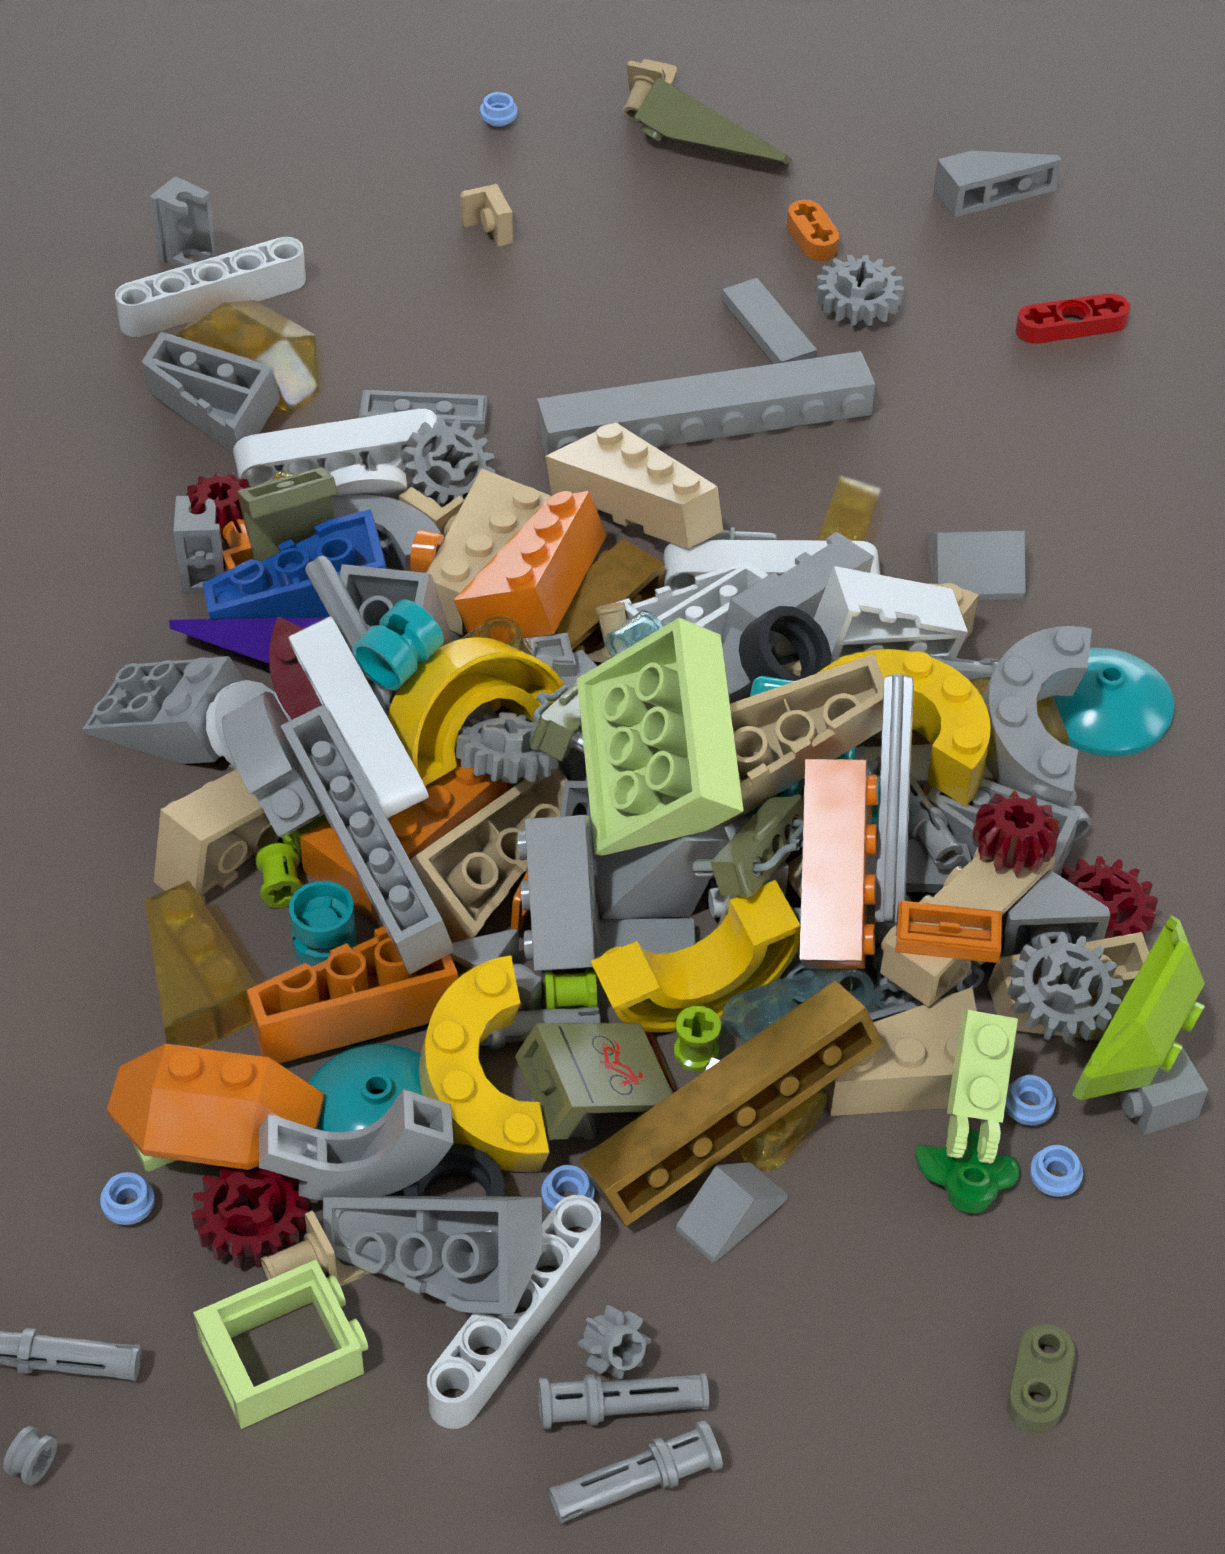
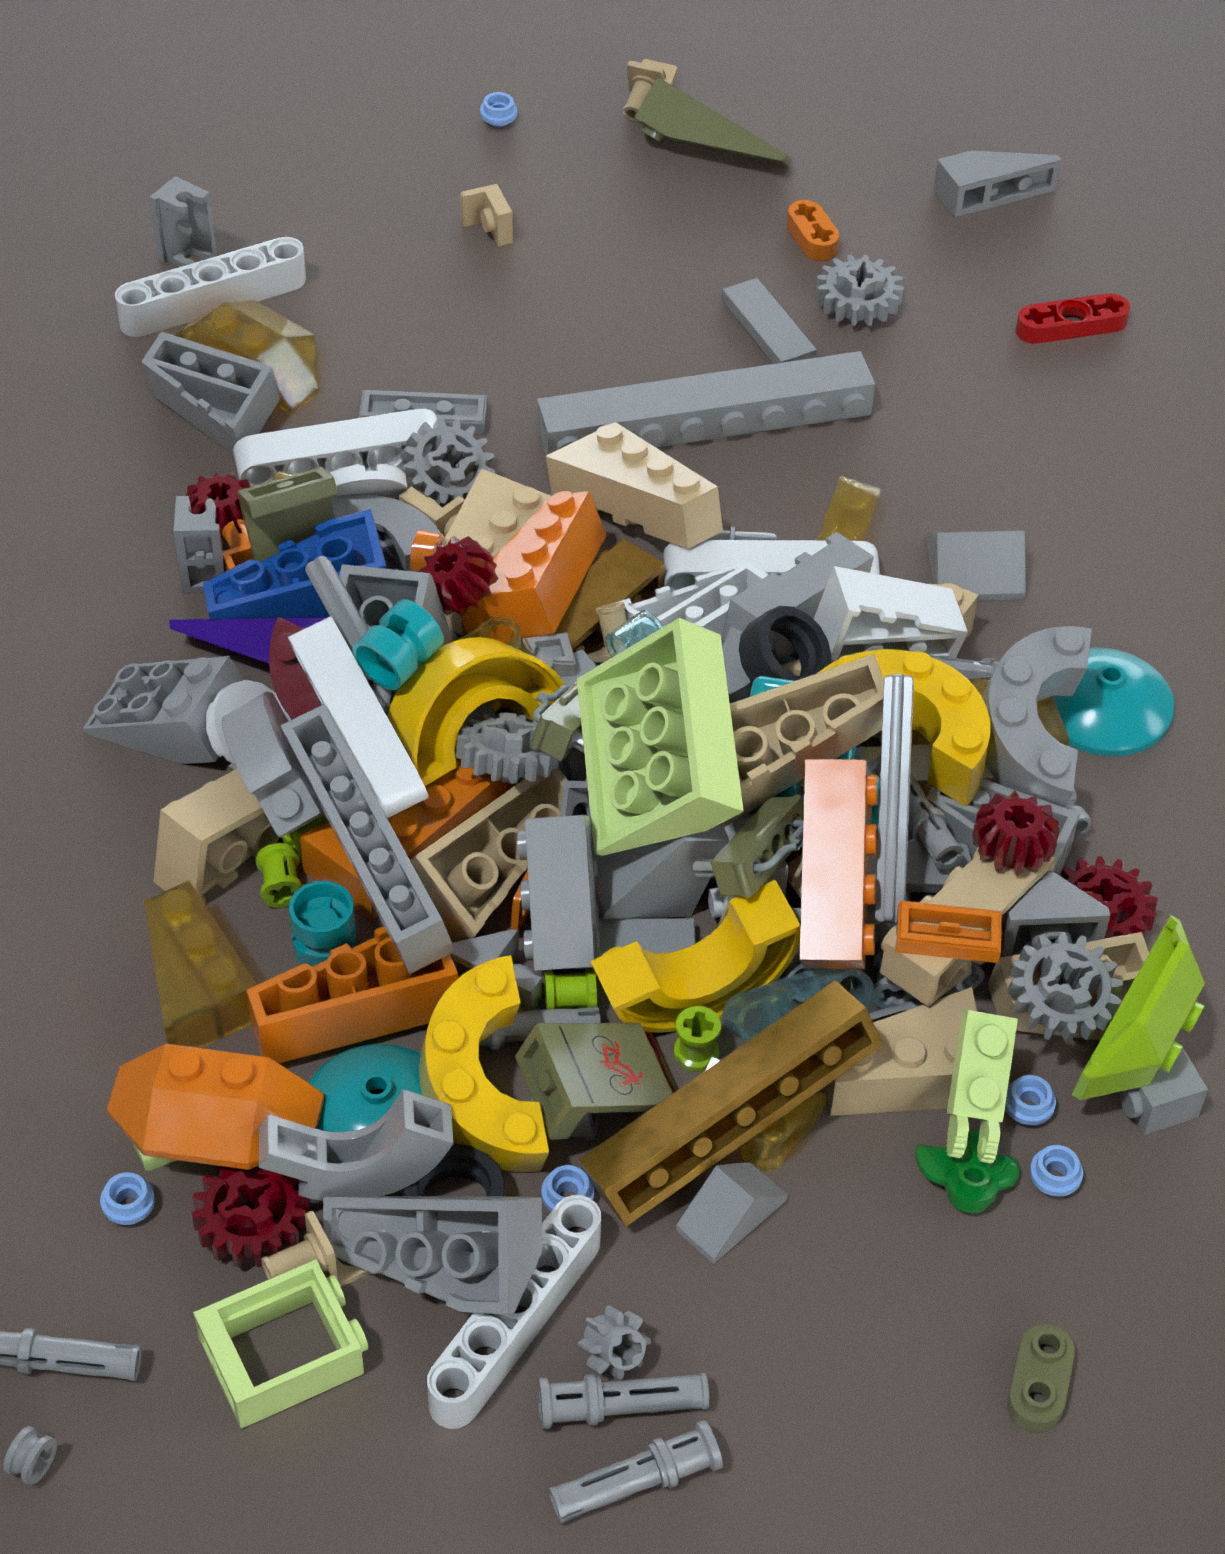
none -> dark red gear [418,536,499,616]

